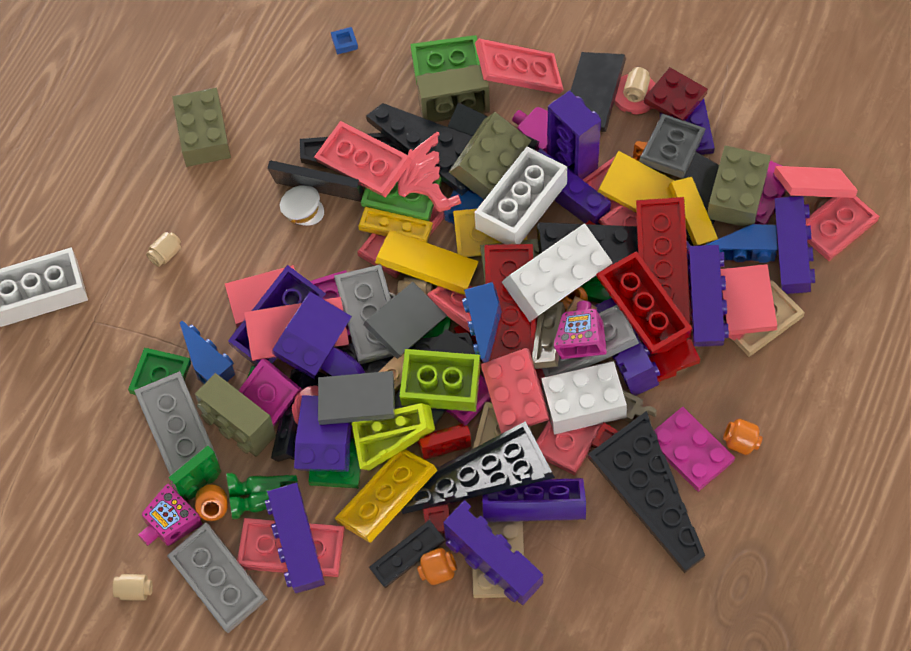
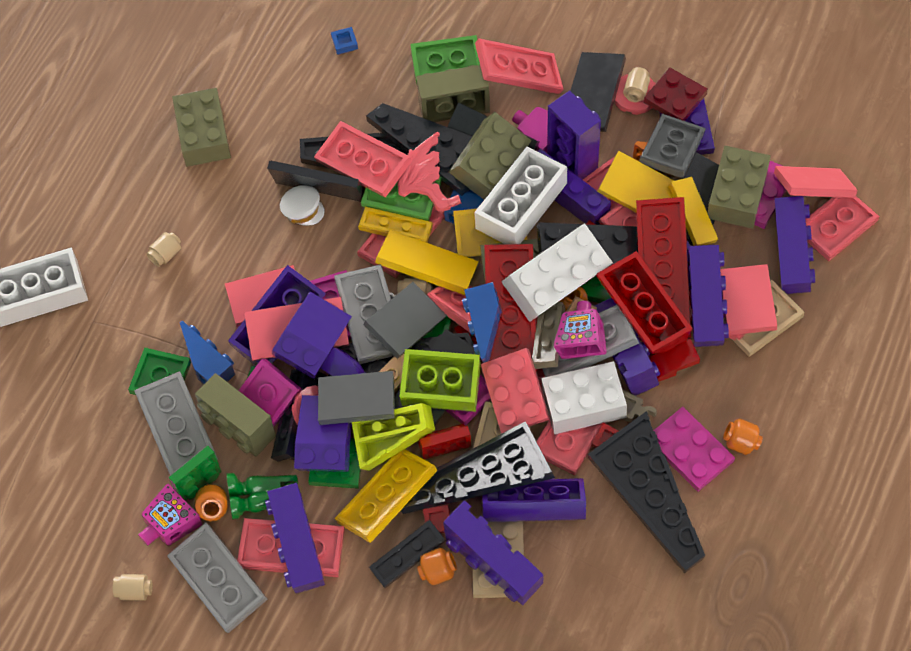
blue slope [706,224,777,263] -> none

